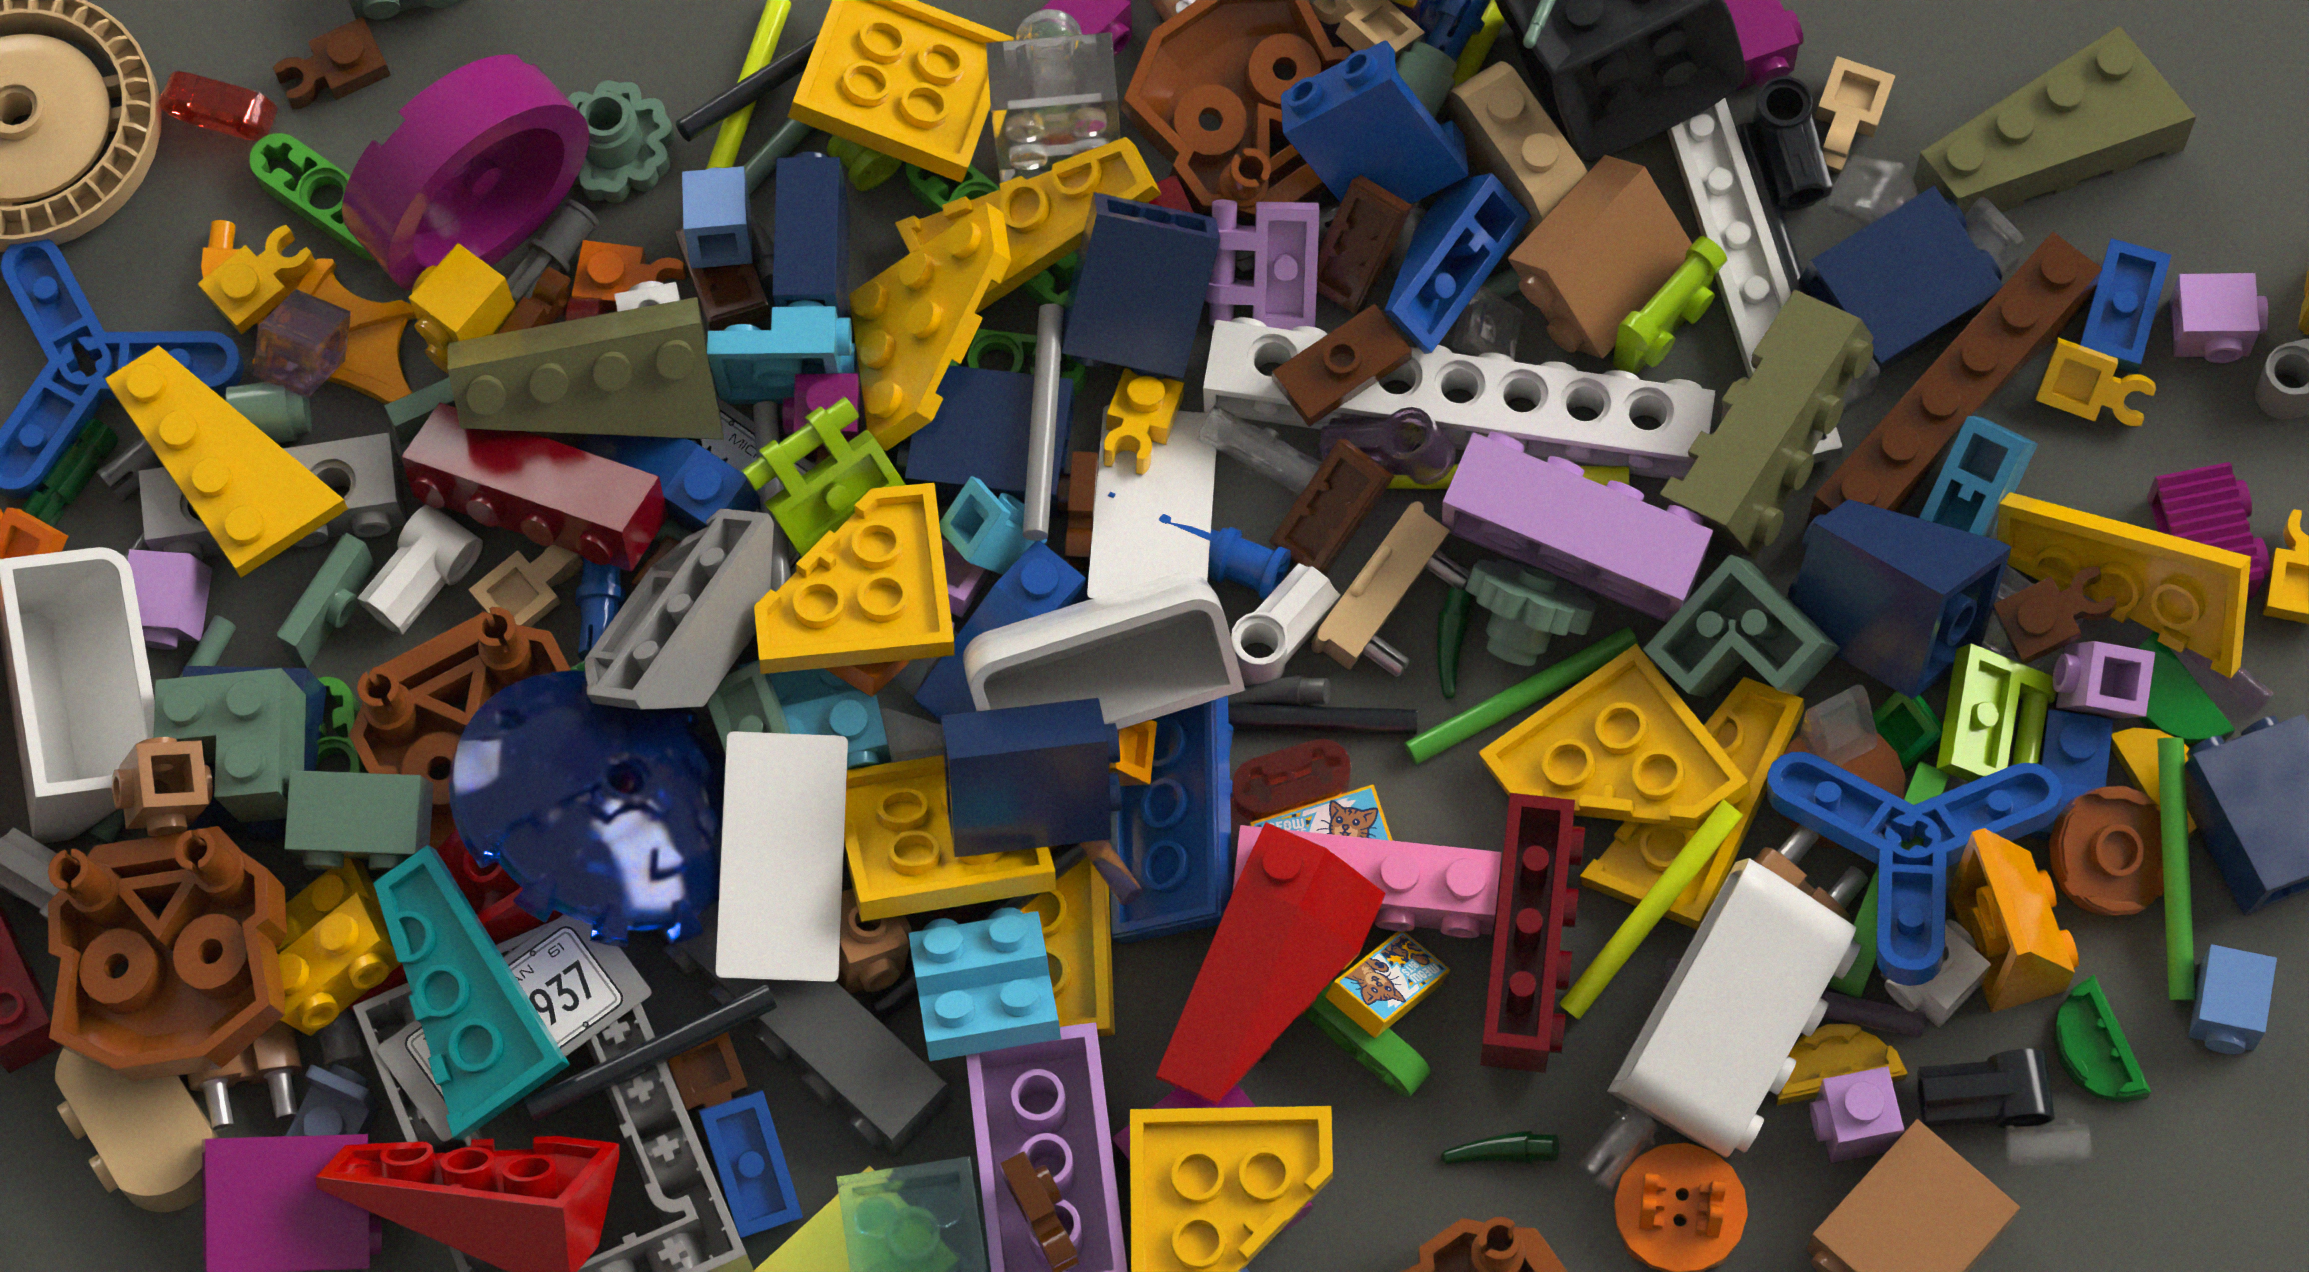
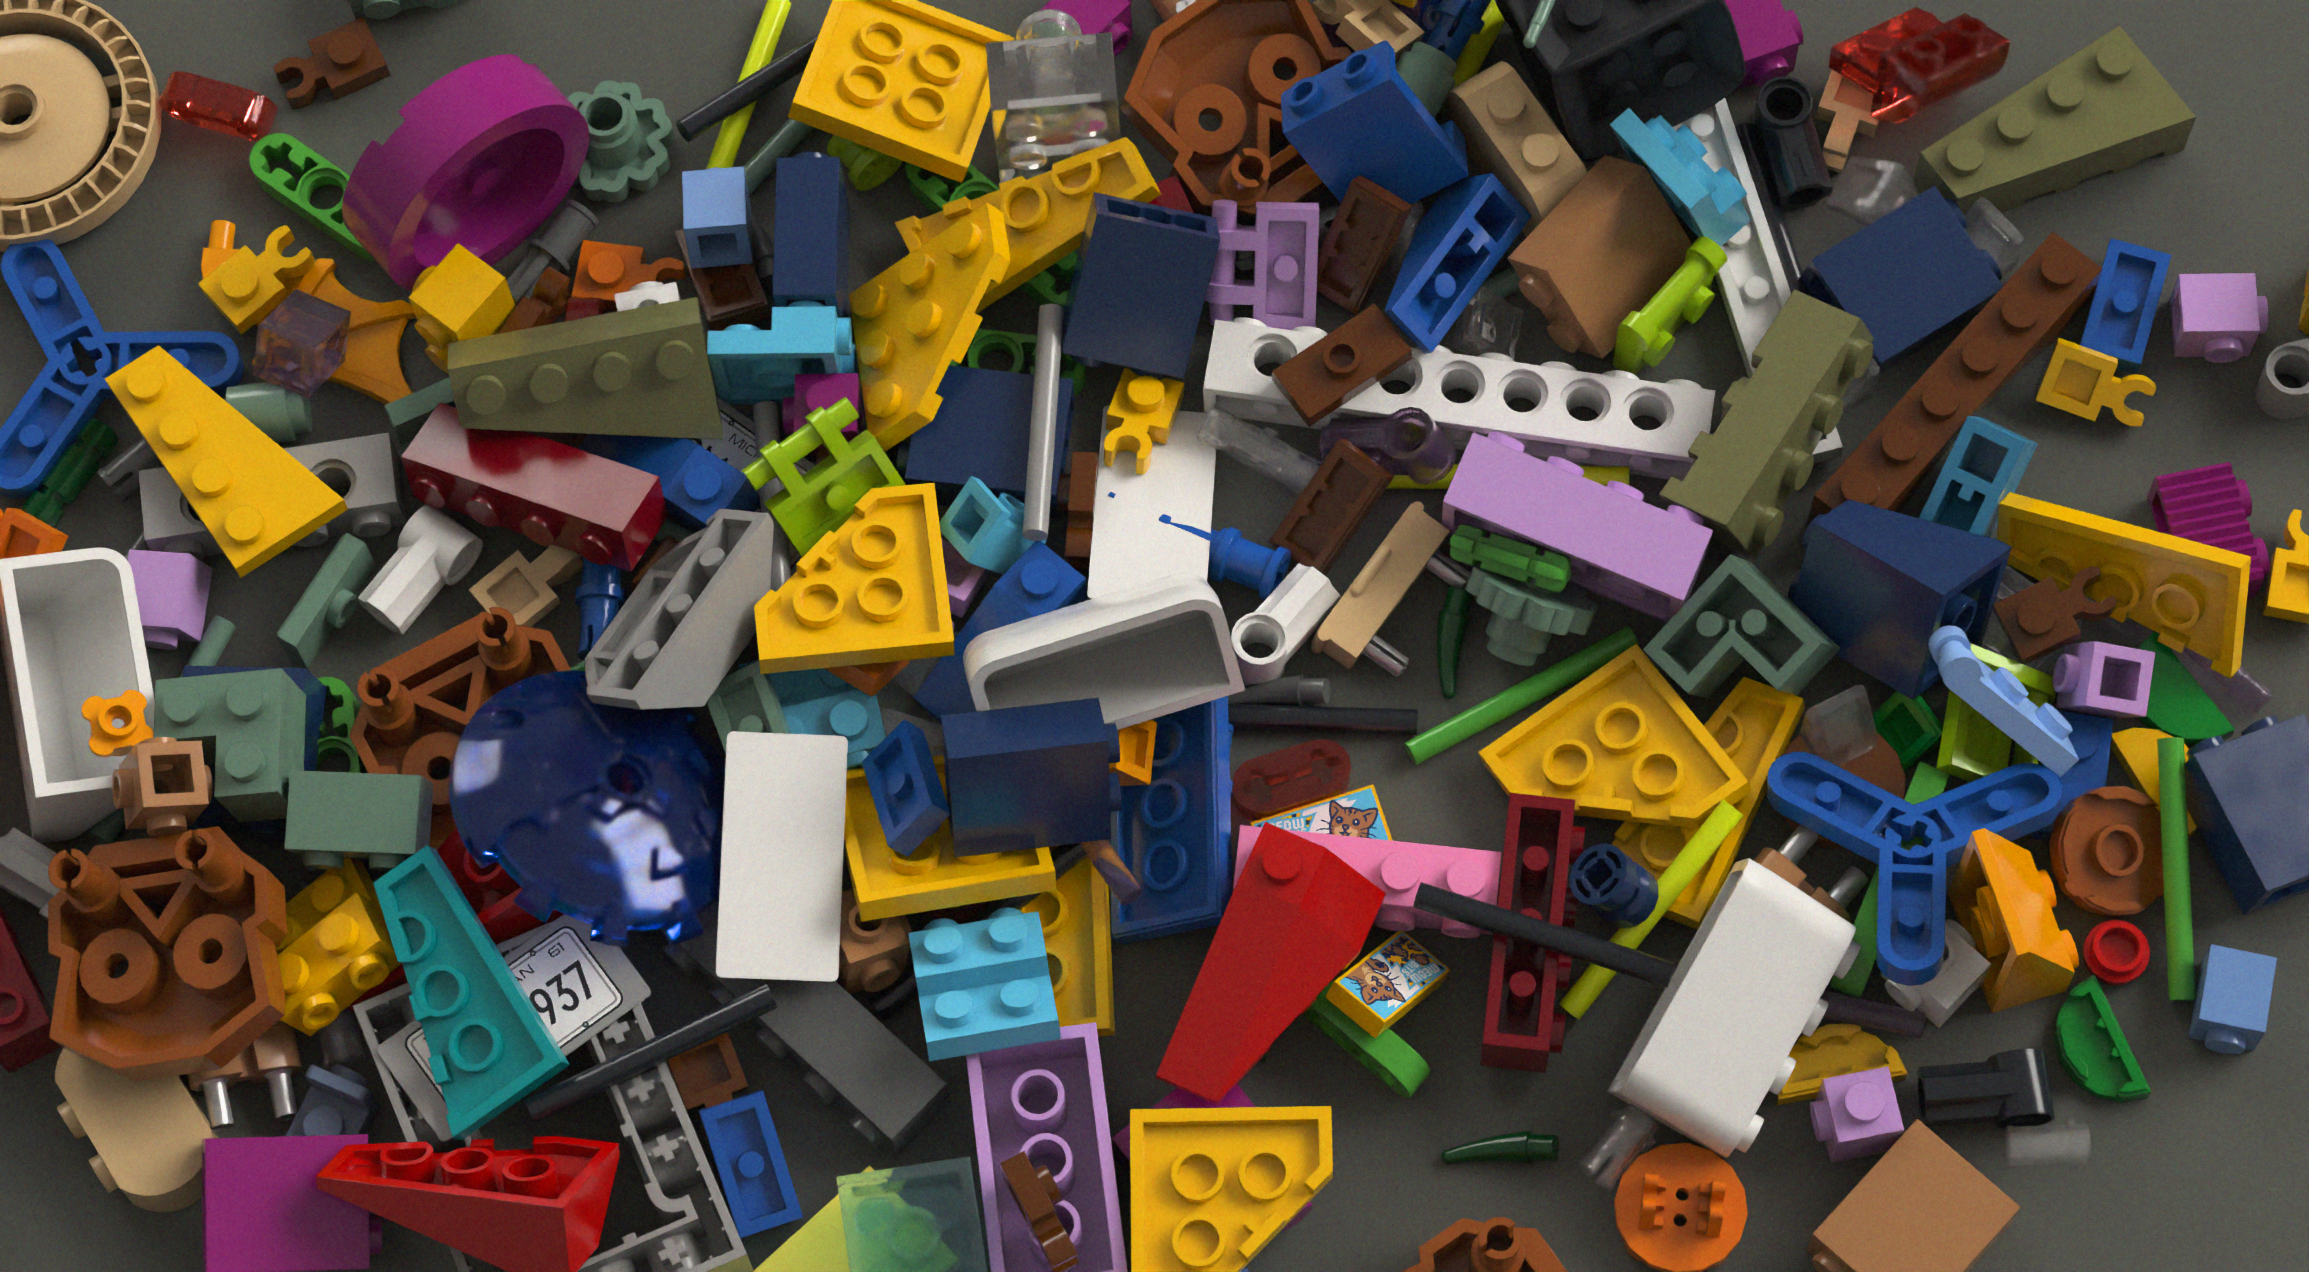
none -> light orange plate [81,690,154,758]
none -> blue plate [862,720,951,857]
none -> black bar [1413,882,1675,988]
none -> bright green axle [1449,524,1572,593]
none -> dark blue wheel [1570,843,1659,929]
none -> medium azure plate [1610,108,1751,247]
none -> clear red brick [1829,7,2011,123]
none -> light blue plate [1928,625,2079,777]
none -> red plate [2083,920,2150,985]

